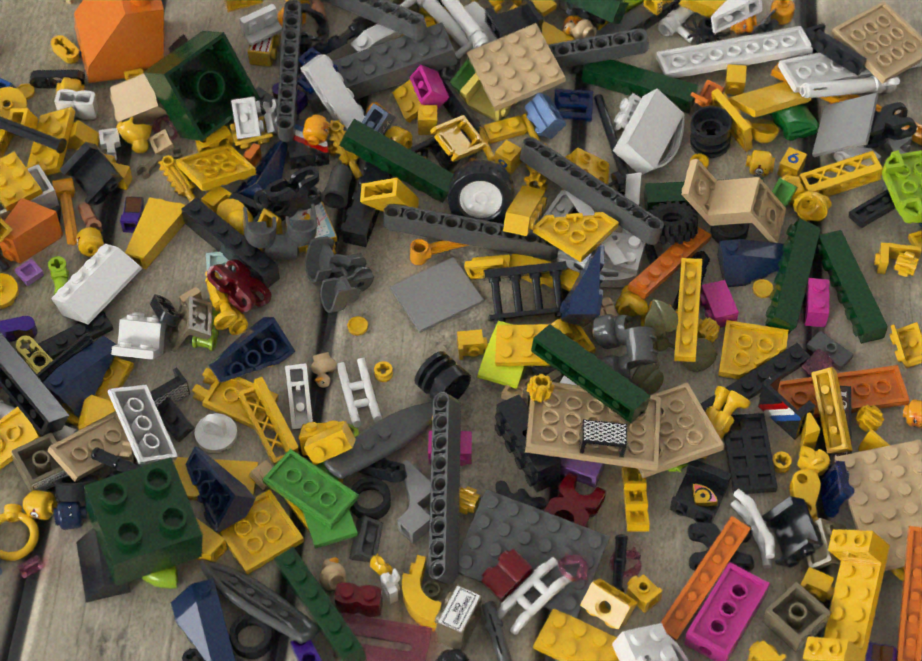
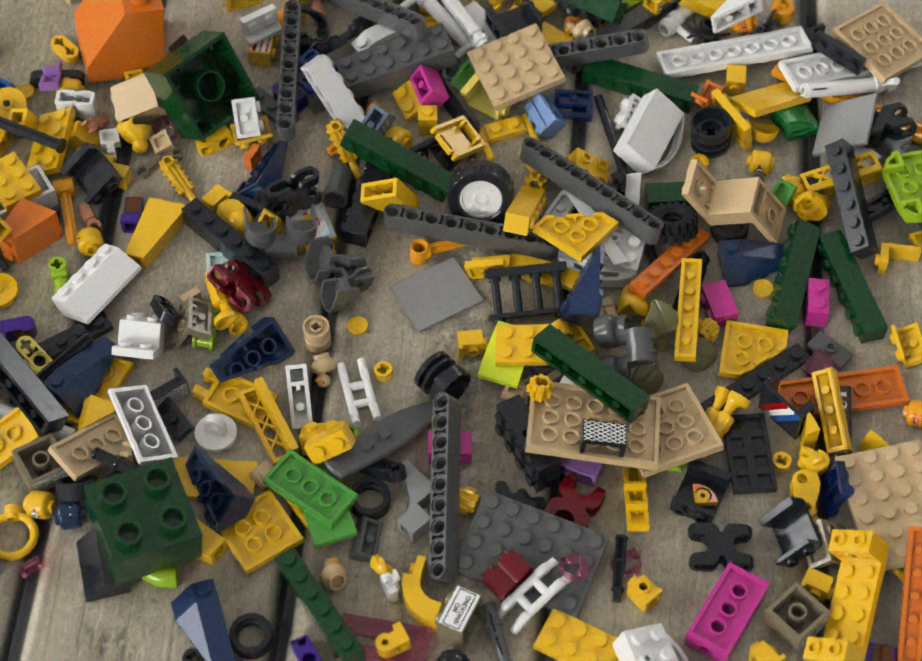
medium lavender plate [15,258,44,286] -> none
yellow plate [176,144,256,191] -> none
dark grey piece [199,559,320,643] -> none
white plate [263,99,278,135] -> none
black panel [287,119,330,169] -> none
light orange head [302,115,330,145] -> none
dark red brick [335,582,383,617] -> none
olive plate [421,580,443,601] -> none
yellow brick [495,140,522,175] -> none
yellow brick [581,578,638,630] -> none
orange plate [661,516,751,641] -> none
white piece [730,489,775,569] -> none
yellow brick [777,147,807,177] -> none
yellow gear [855,404,884,432] -> none
yellow gear [894,251,919,277] -> none
none -> medium lavender slope [39,60,63,91]
none -> nougat bar [81,114,110,134]
none -> tan wheel [303,315,331,353]
none -> yellow leg [375,621,411,659]
none -> black brick [825,138,879,259]

